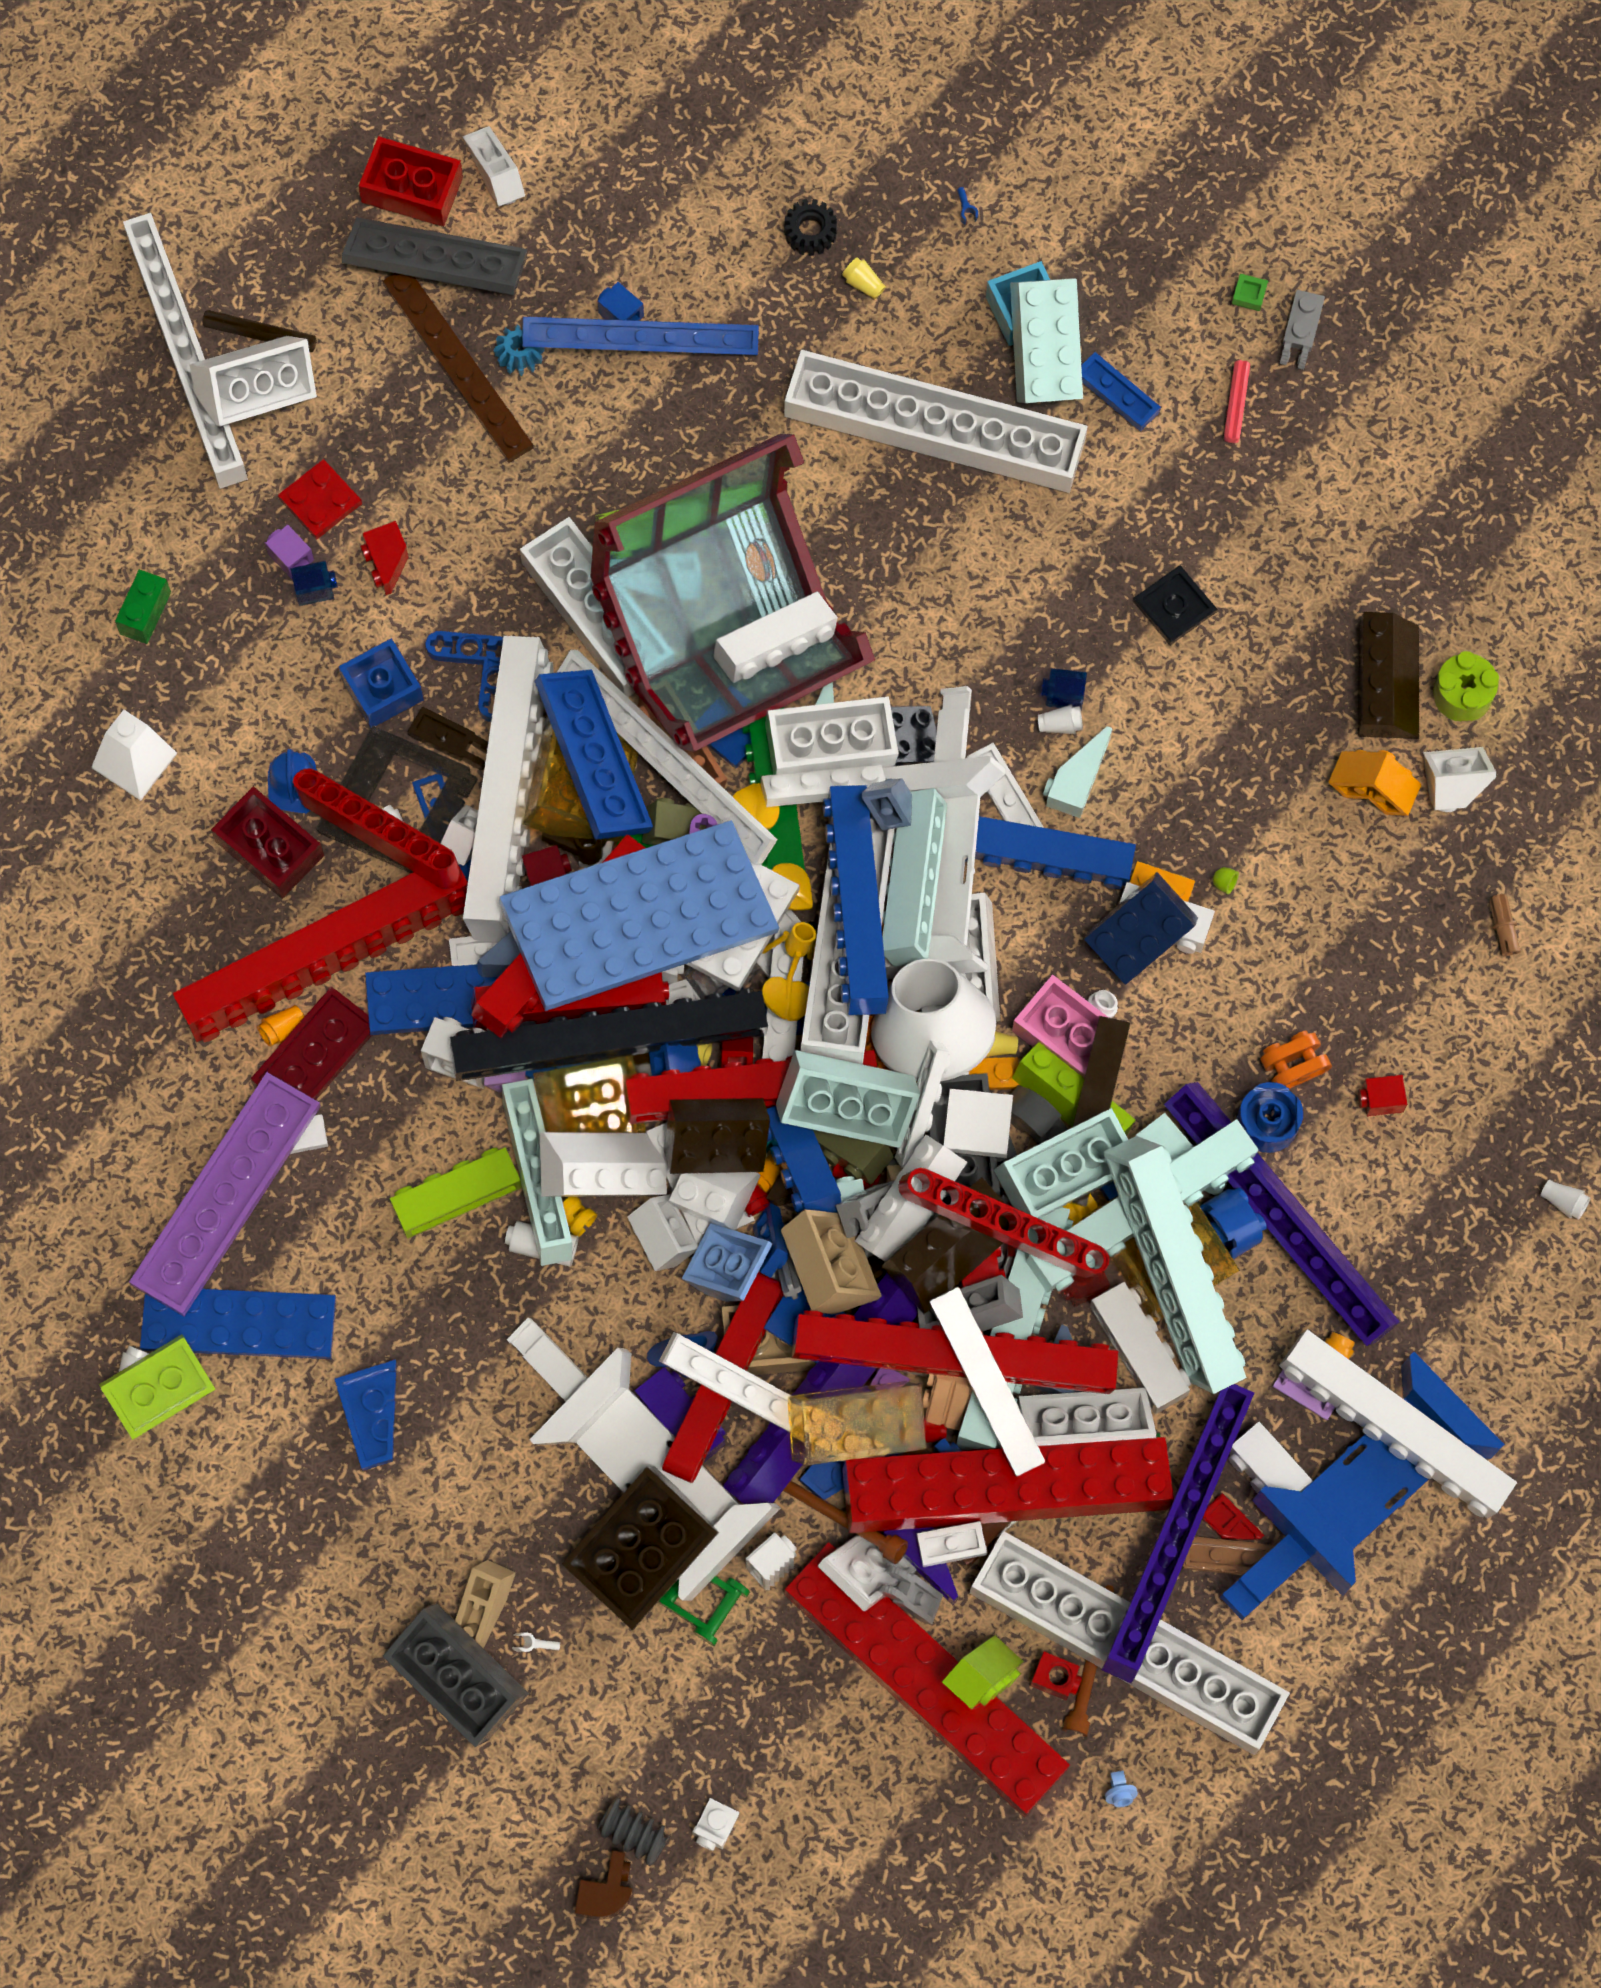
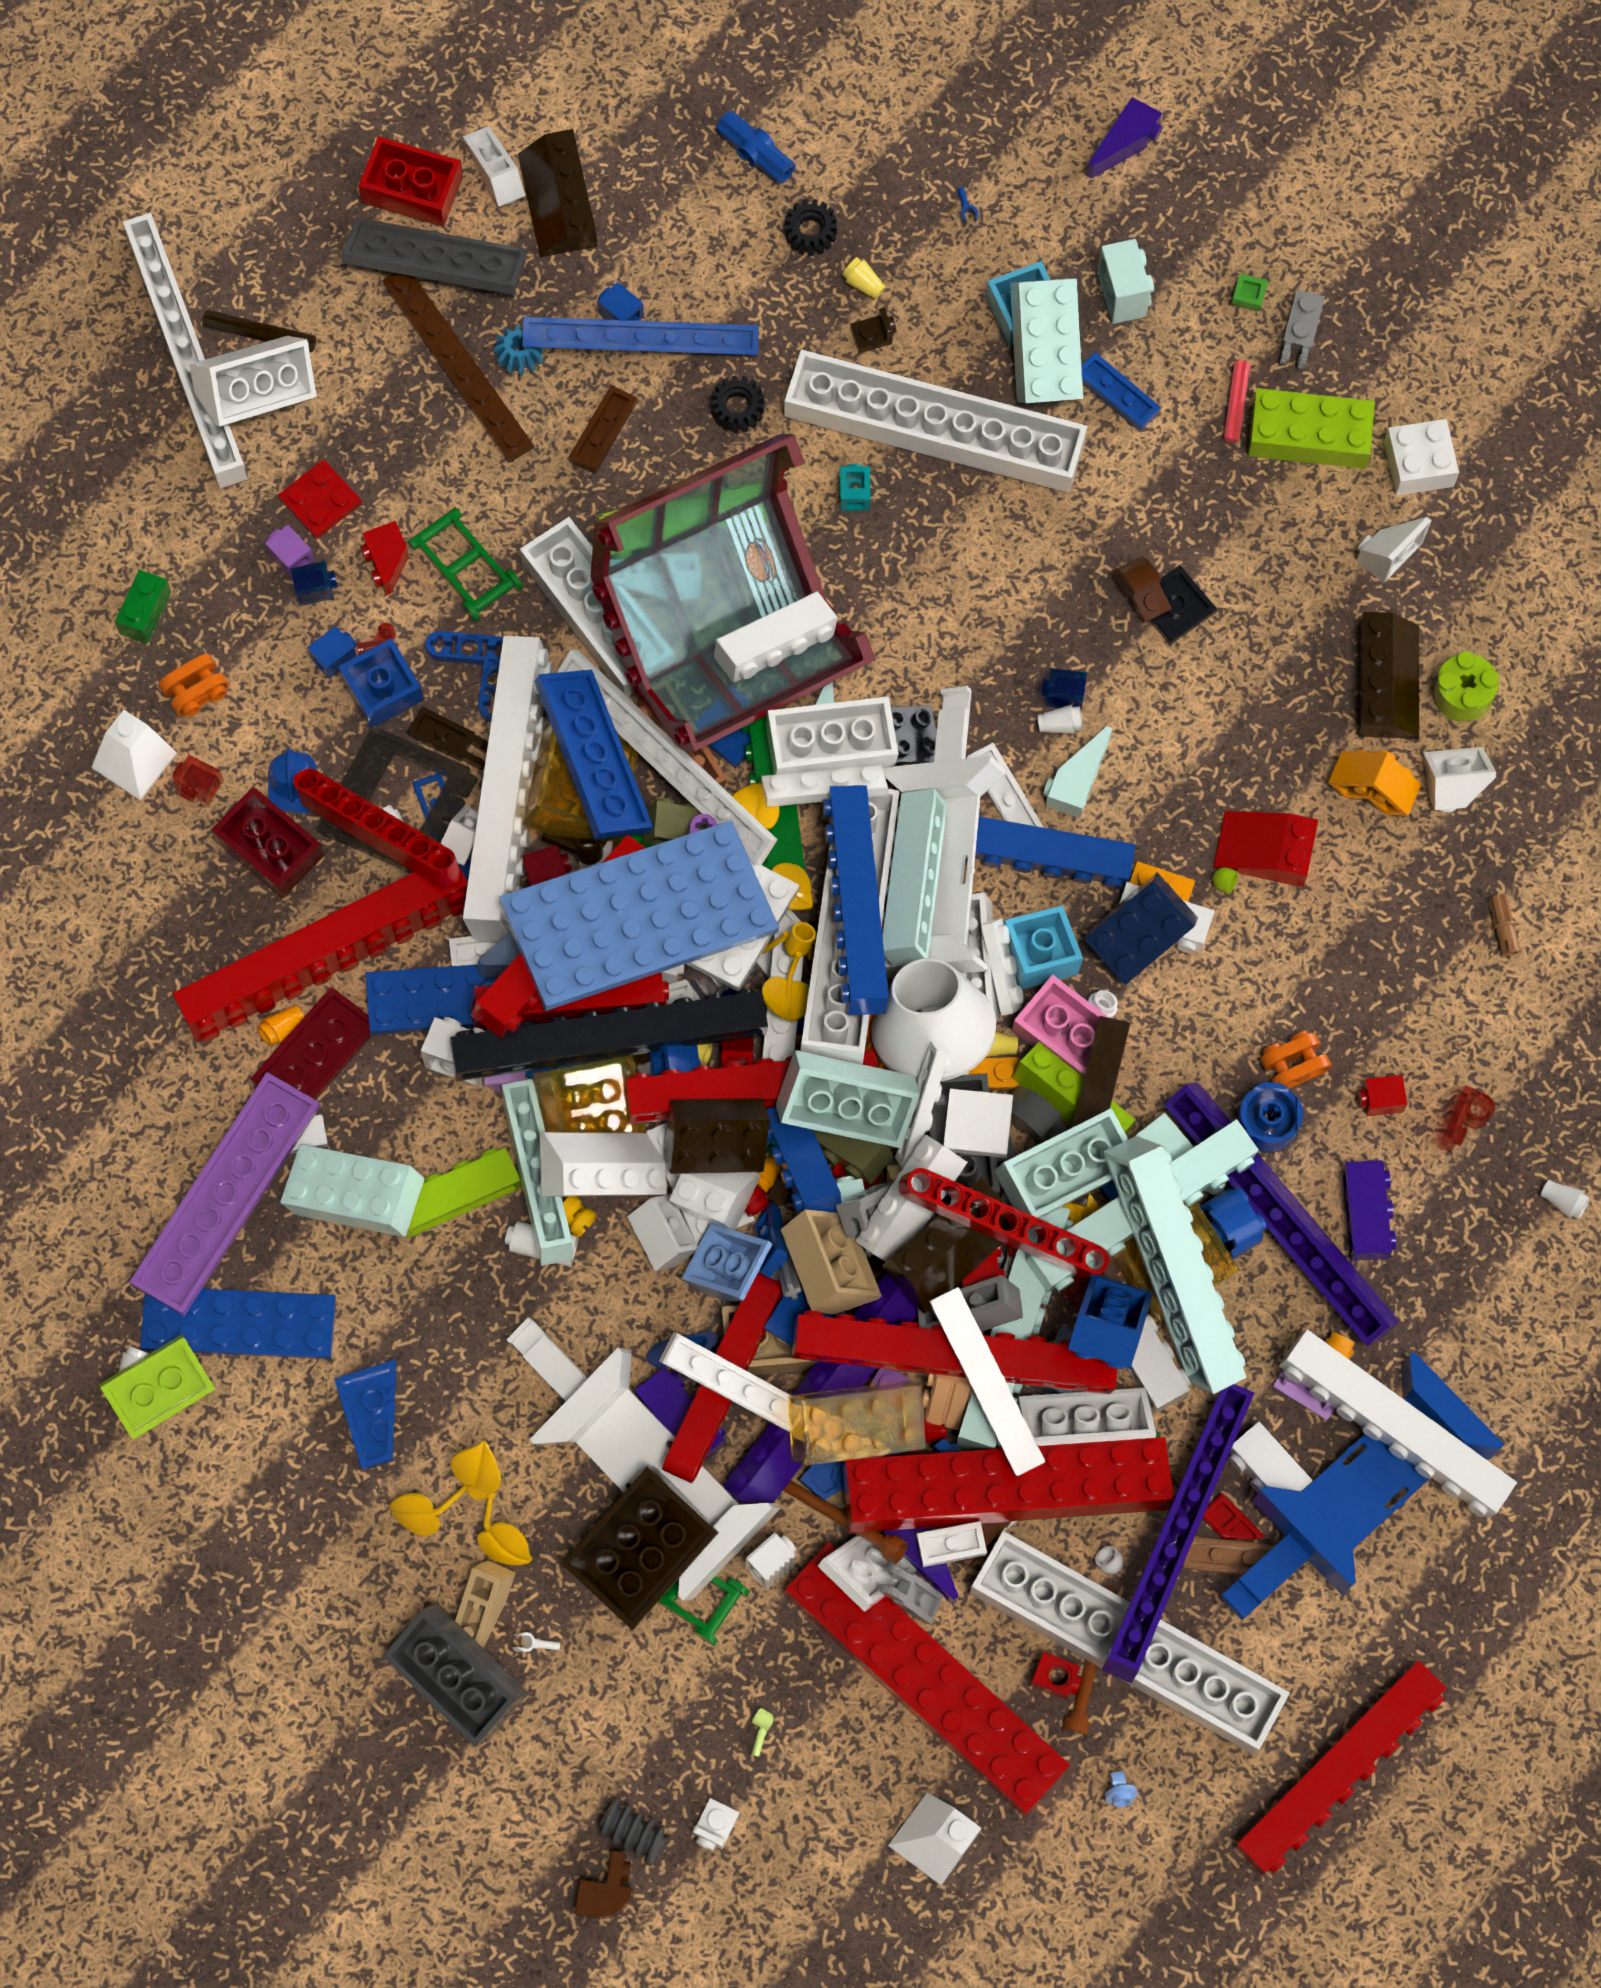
sand blue slope [862,778,912,830] -> none
lime brick [942,1635,1024,1710] -> none
none -> orange brick [158,654,229,717]
none -> clear red brick [173,754,224,806]
none -> light aqua brick [280,1144,425,1237]
none -> blue brick [307,626,357,679]
none -> clear red arm [357,623,396,656]
none -> yellow plant [389,1440,533,1565]
none -> green piece [407,507,523,623]
none -> dark brown slope [518,129,597,257]
none -> reddish brown plate [569,385,638,474]
none -> black tyre [711,375,764,433]
none -> blue piece [716,111,796,185]
none -> yellowish green hand [751,1708,774,1757]
none -> teal brick [840,463,871,511]
none -> dark brown bracket [850,307,897,353]
none -> white slope [888,1792,981,1885]
none -> white plate [981,918,1023,1016]
none -> medium azure brick [1004,905,1083,989]
none -> blue brick [1068,1275,1153,1369]
none -> dark purple slope [1086,97,1163,179]
none -> white hinge [1095,1546,1124,1575]
none -> light aqua brick [1097,239,1154,324]
none -> reddish brown brick [1111,556,1172,623]
none -> red slope [1213,811,1319,887]
none -> red brick [1234,1660,1447,1876]
none -> lime brick [1248,388,1375,469]
none -> dark purple brick [1342,1160,1396,1261]
none -> white slope [1357,517,1431,584]
none -> white brick [1384,419,1459,495]
none -> clear red plate [1439,1085,1495,1153]

